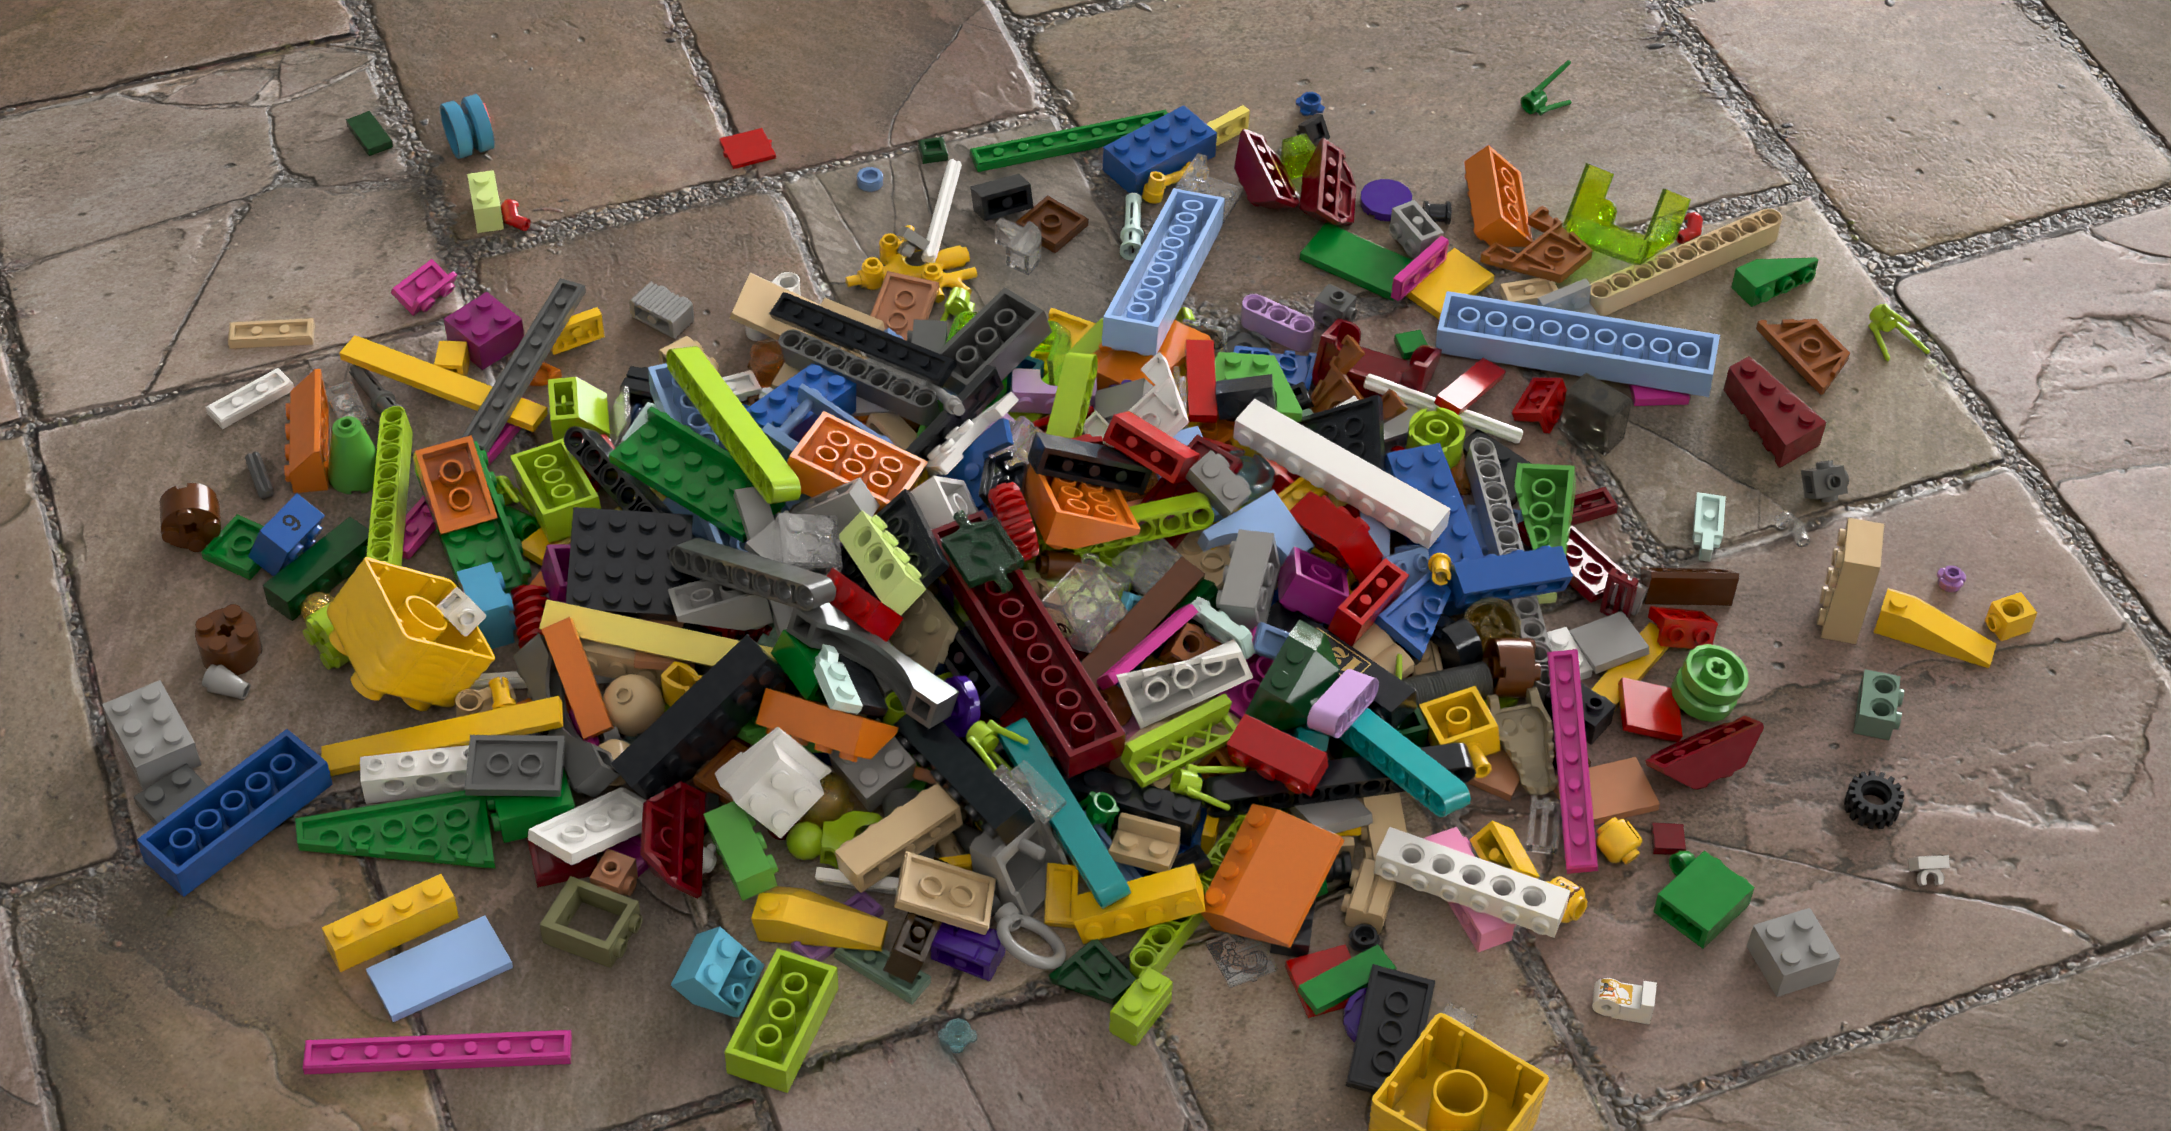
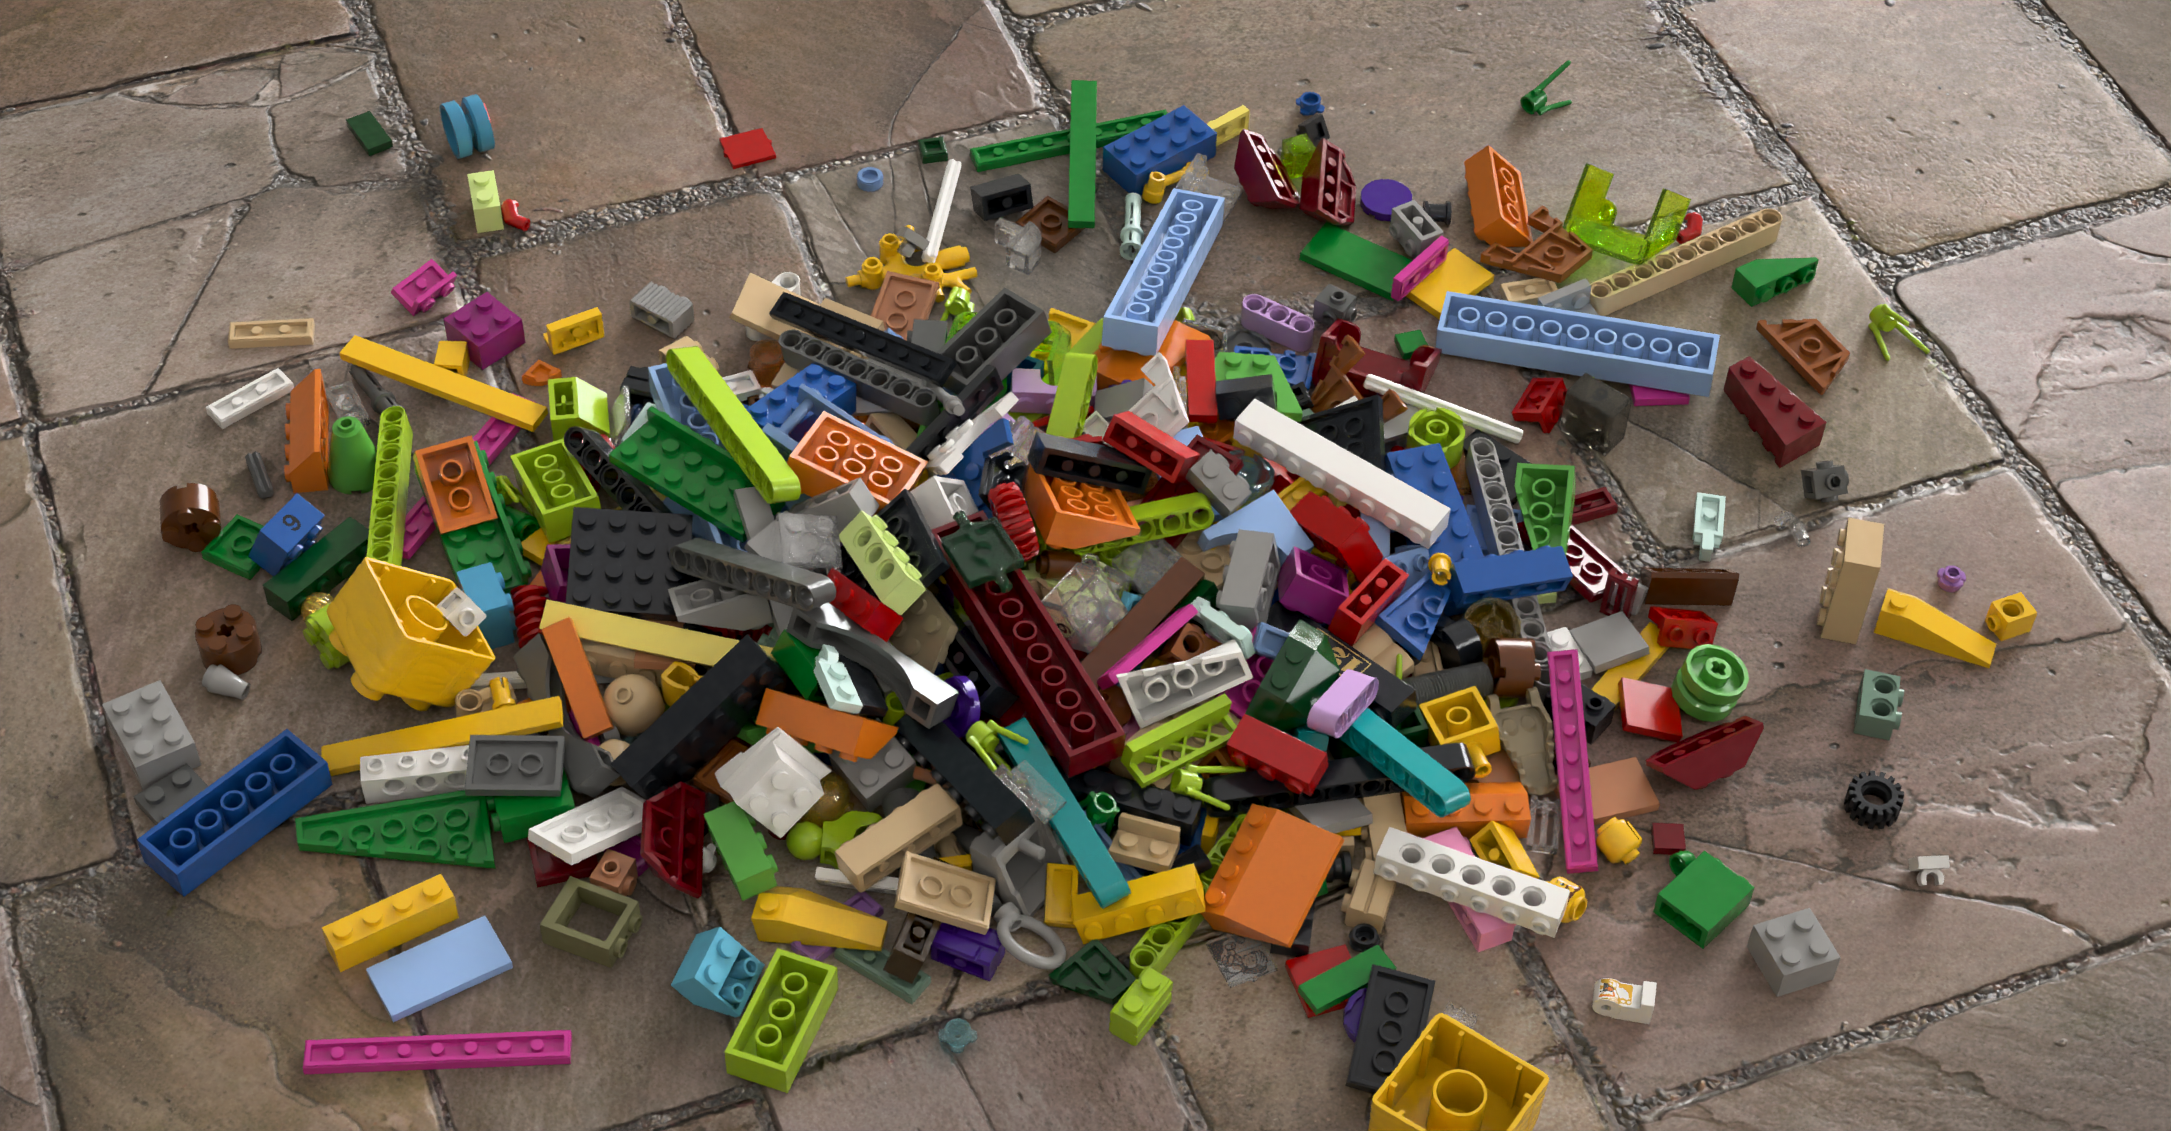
dark grey tile [461,278,586,454] -> none
tile [1434,358,1506,415] -> none
none -> green tile [1068,80,1097,228]
none -> orange slope [1399,781,1531,840]

